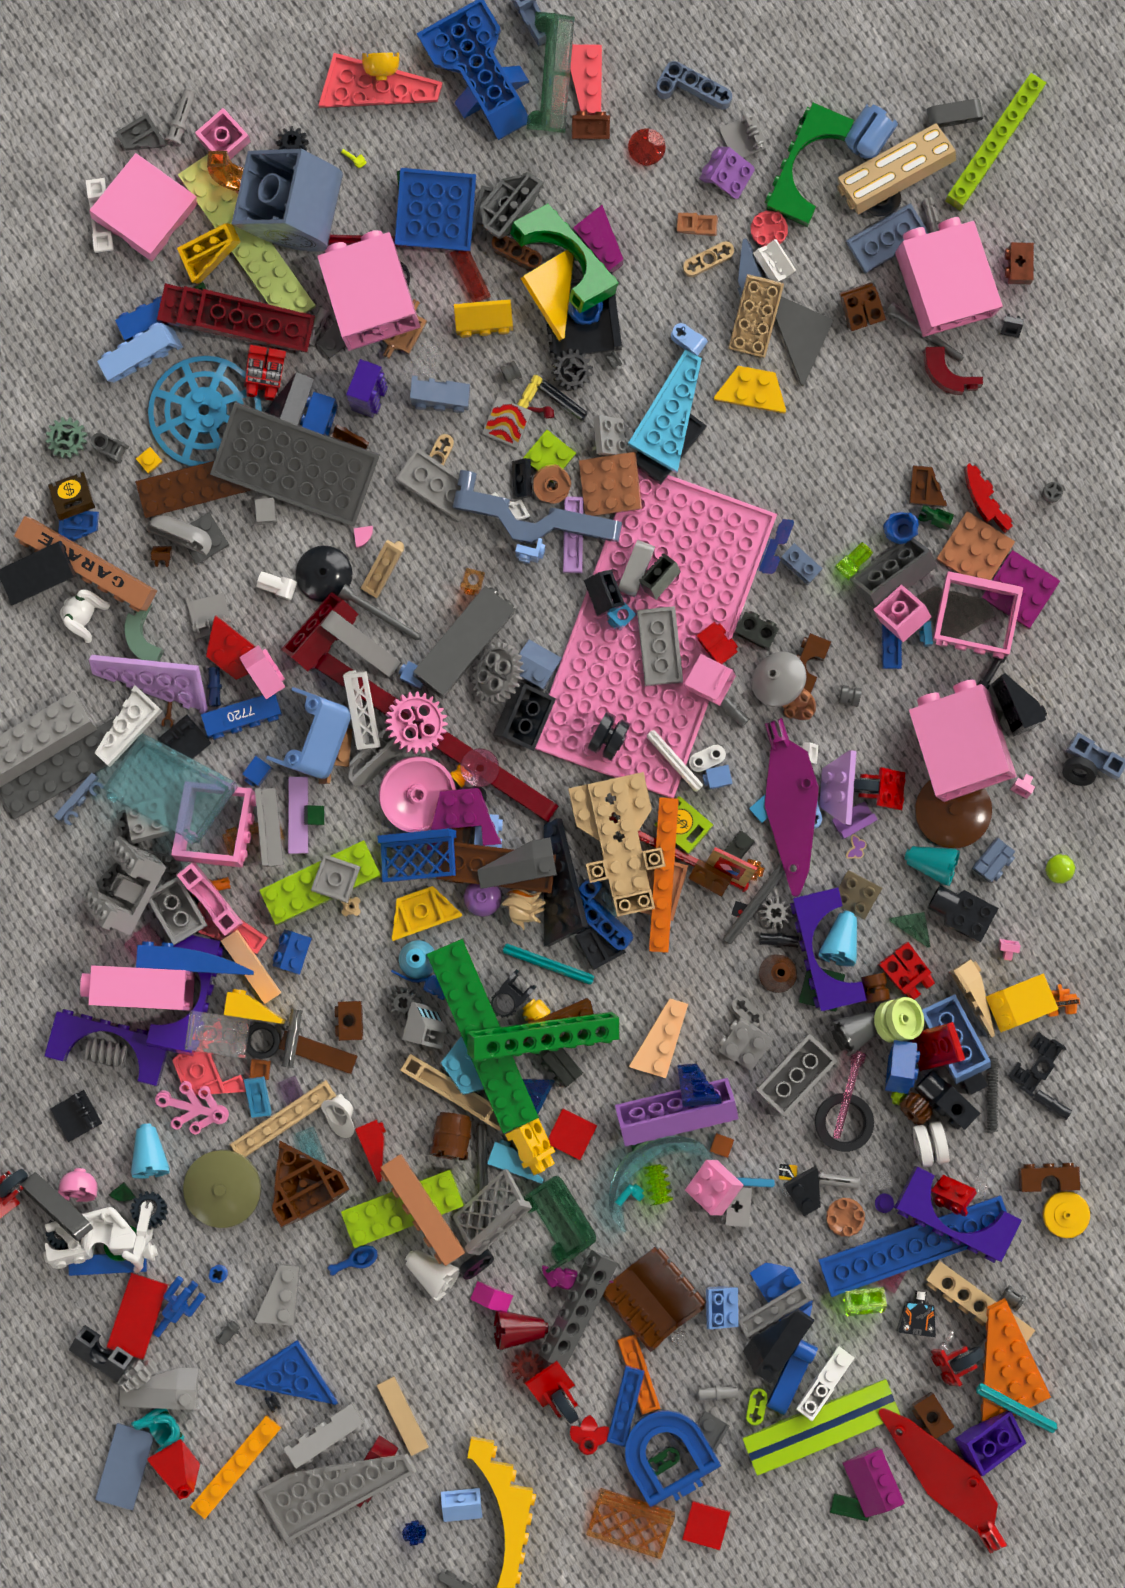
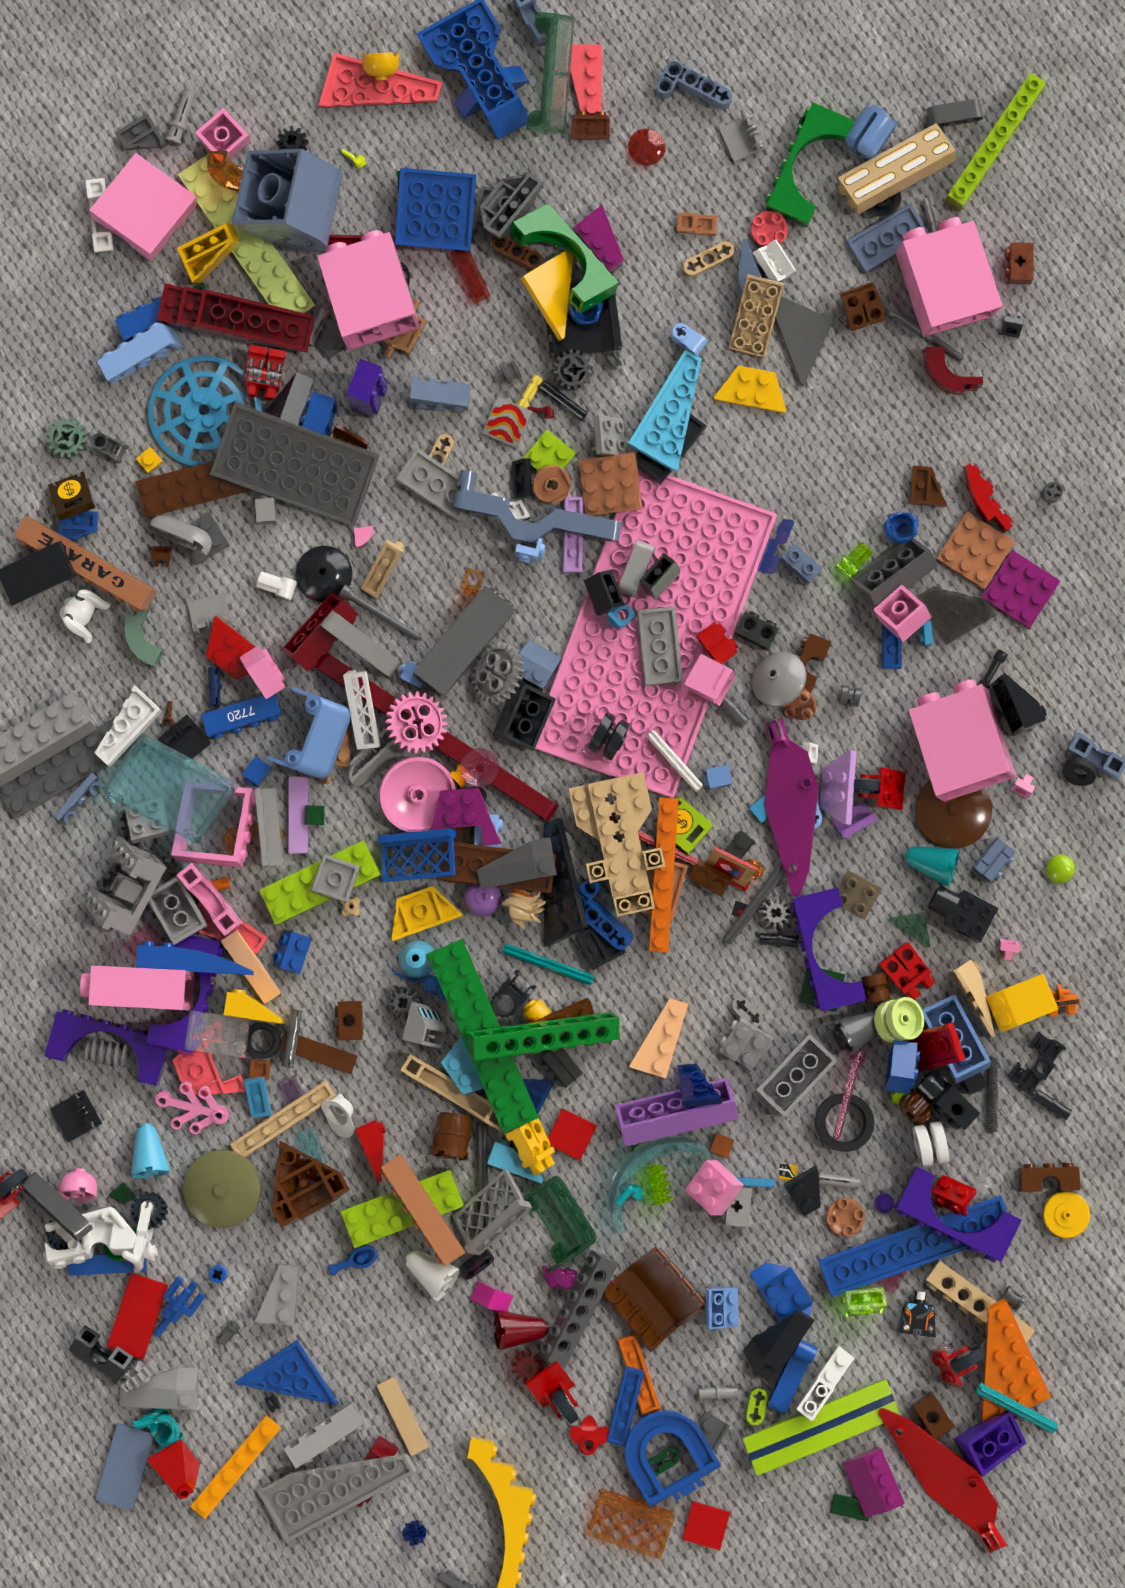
lavender wing [89,655,208,714] -> none
light blue panel [441,1488,483,1522] -> none
yellow slope [454,299,513,338] -> none
white plate [689,745,726,772] -> none
medium lavender bracket [699,147,755,199] -> none
light grey tile [738,1282,813,1338] -> none
reddish brown cone [759,954,797,993] -> none
medium azure cone [818,911,857,967] -> none
medium lavender sticker [846,834,867,859] -> none
dark green plate [918,505,954,530] -> none
bright pink window [933,571,1023,659] -> none

